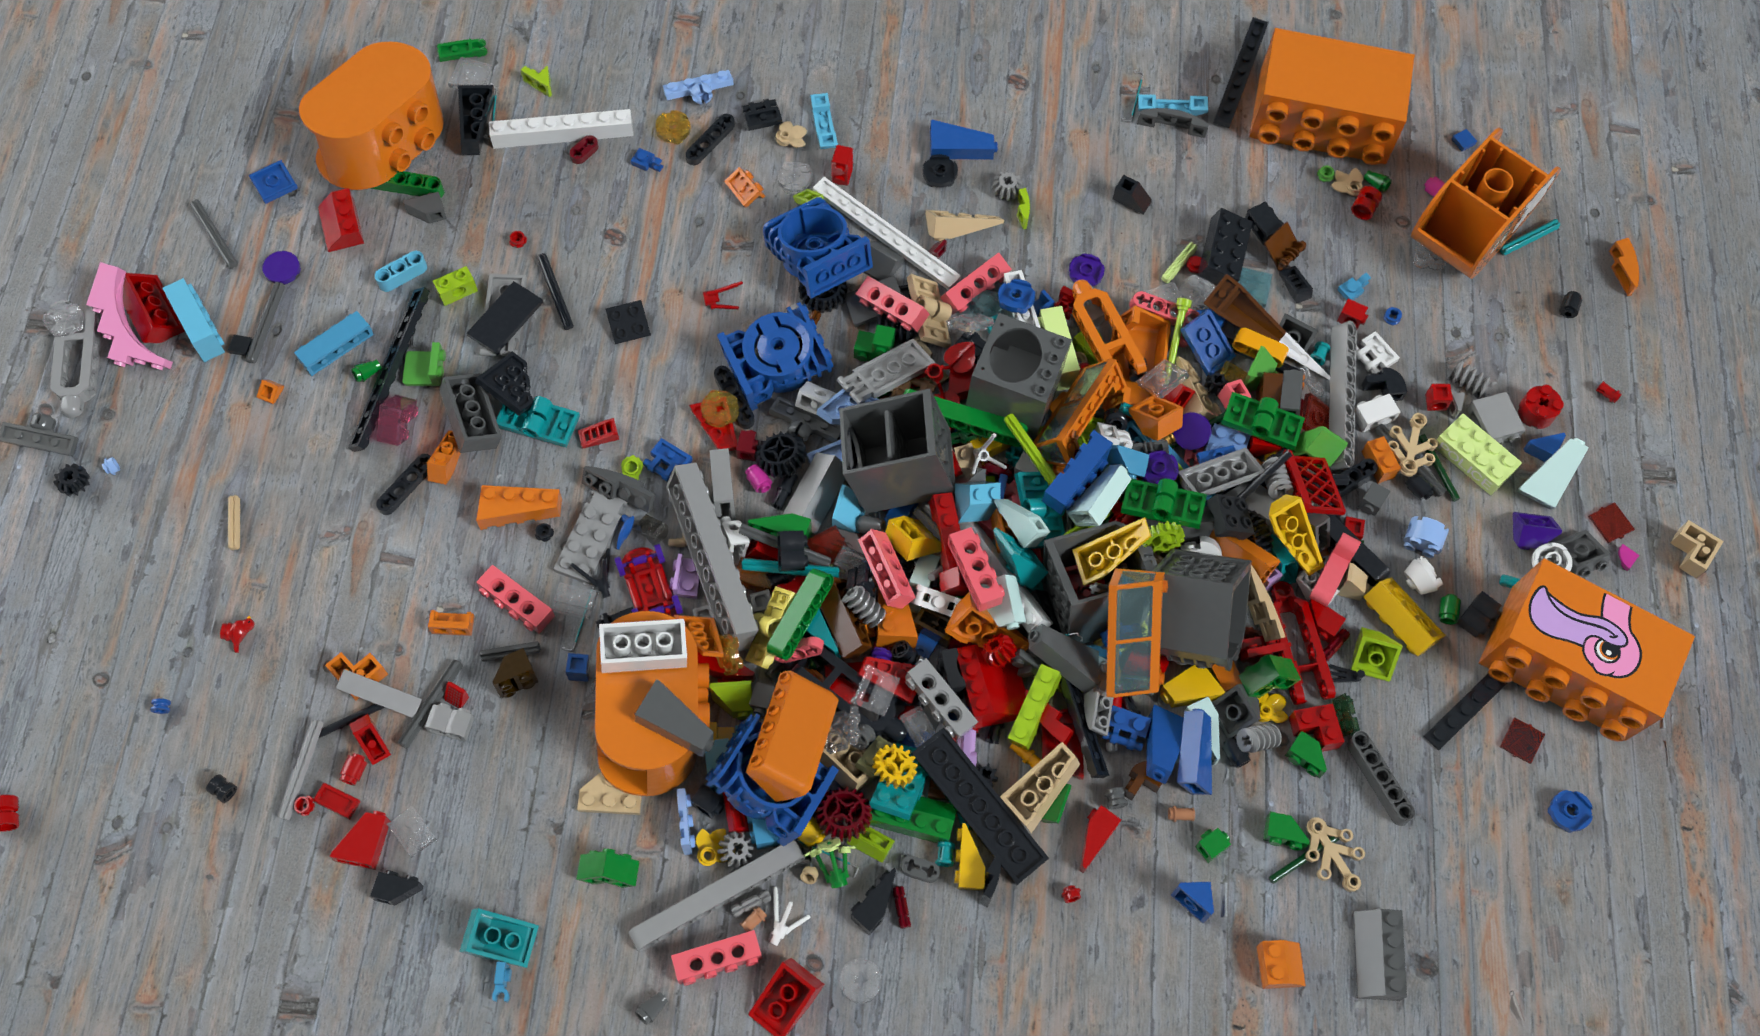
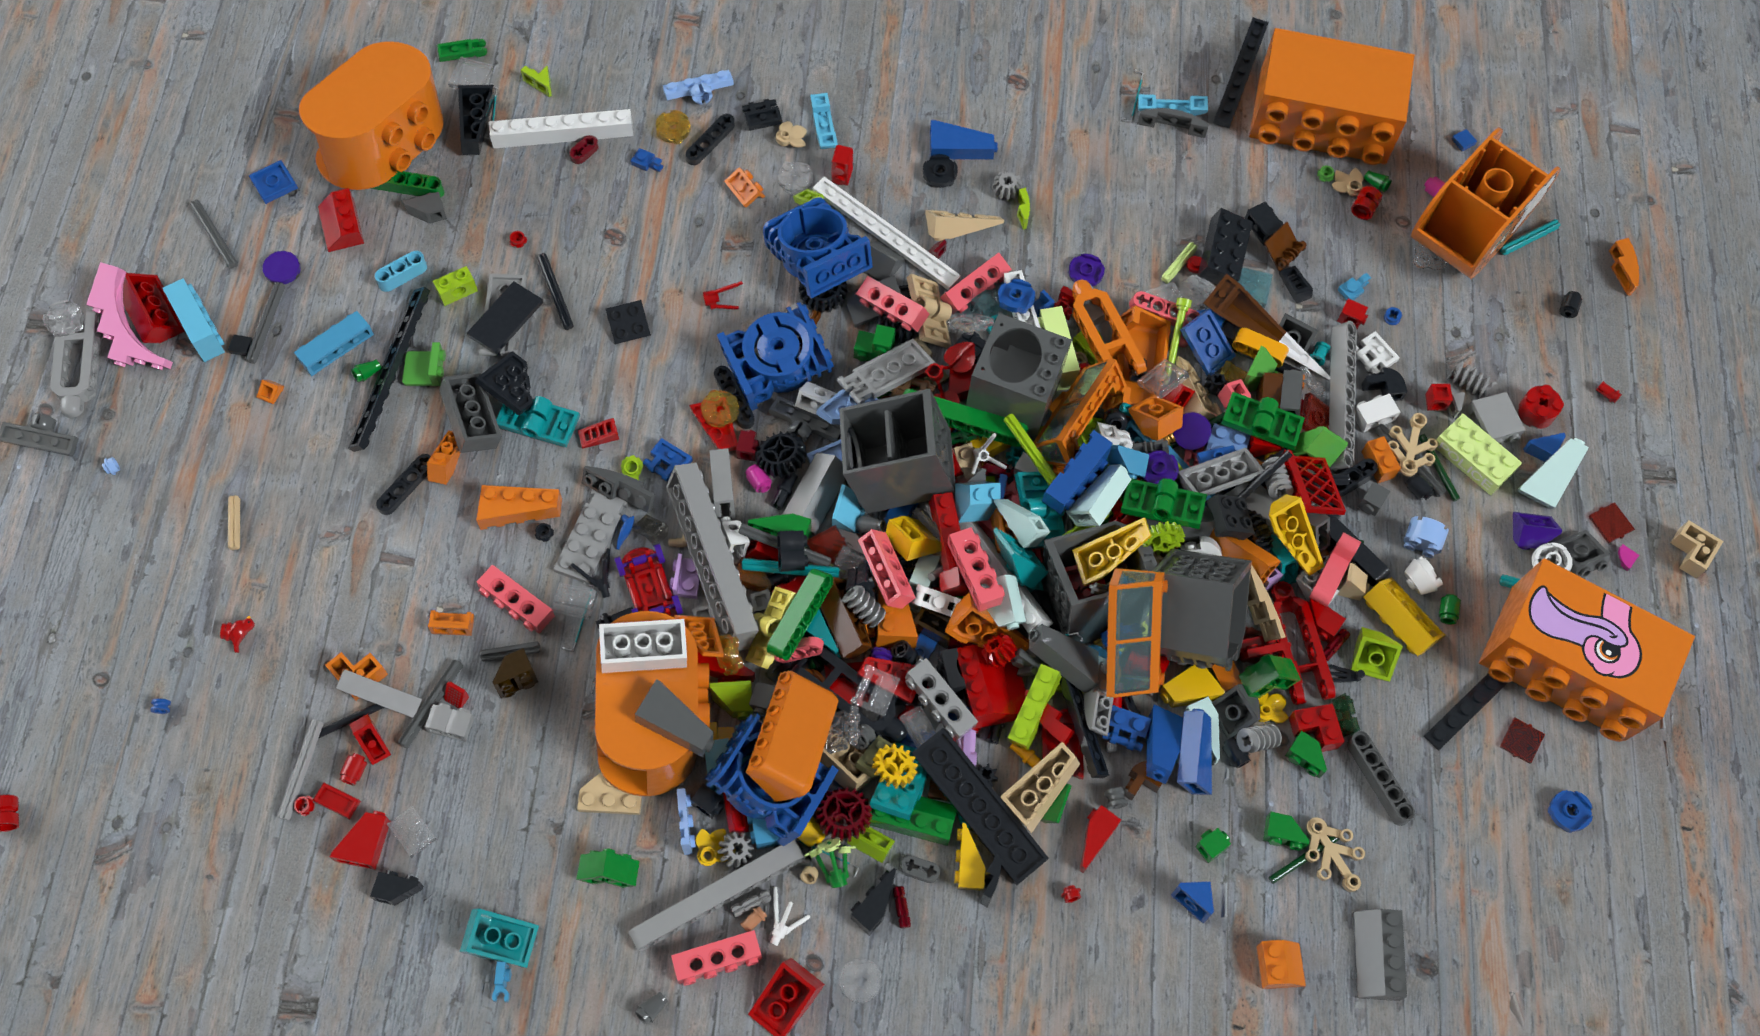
black gear [53,463,90,497] -> none
black wheel [206,774,237,803] -> none
clear pink brick [377,395,418,446] -> none
blue panel [566,653,589,682] -> none
teal bush [935,841,956,867] -> none
black slope [1112,175,1152,215] -> none
nougat pin [1168,806,1195,822] -> none
red plate [1344,516,1365,540] -> none
black brick [1457,591,1502,638] -> none

